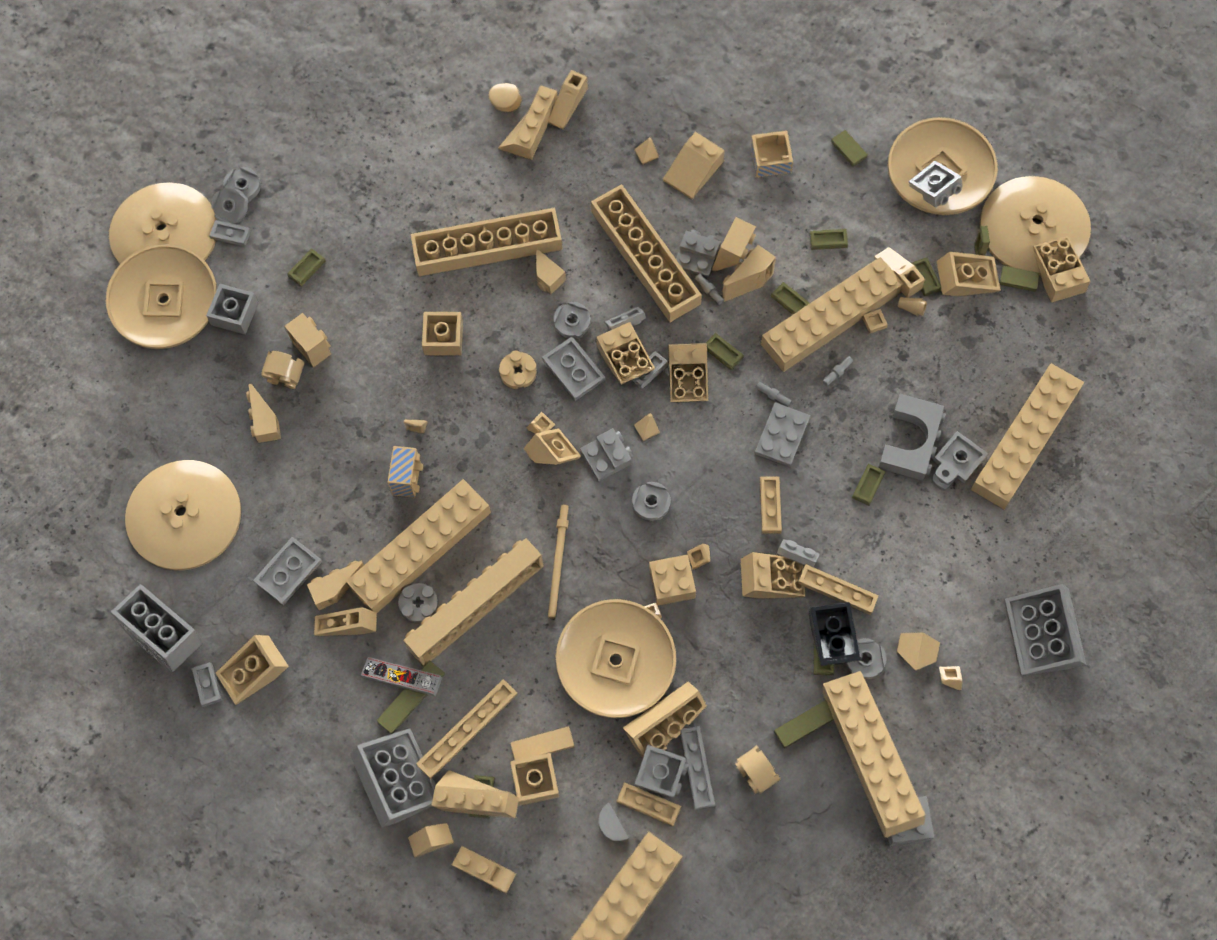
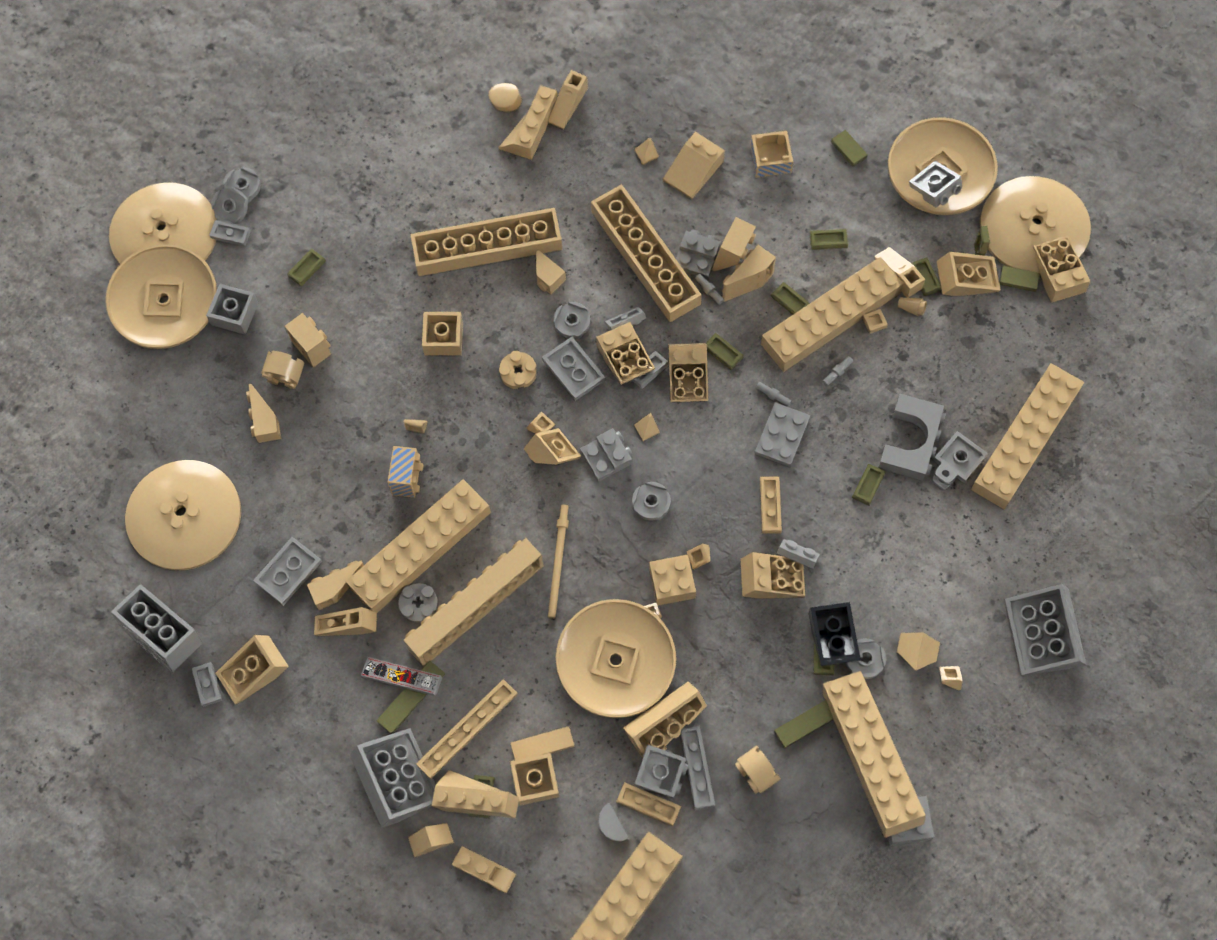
tan plate [797,564,879,615] -> none

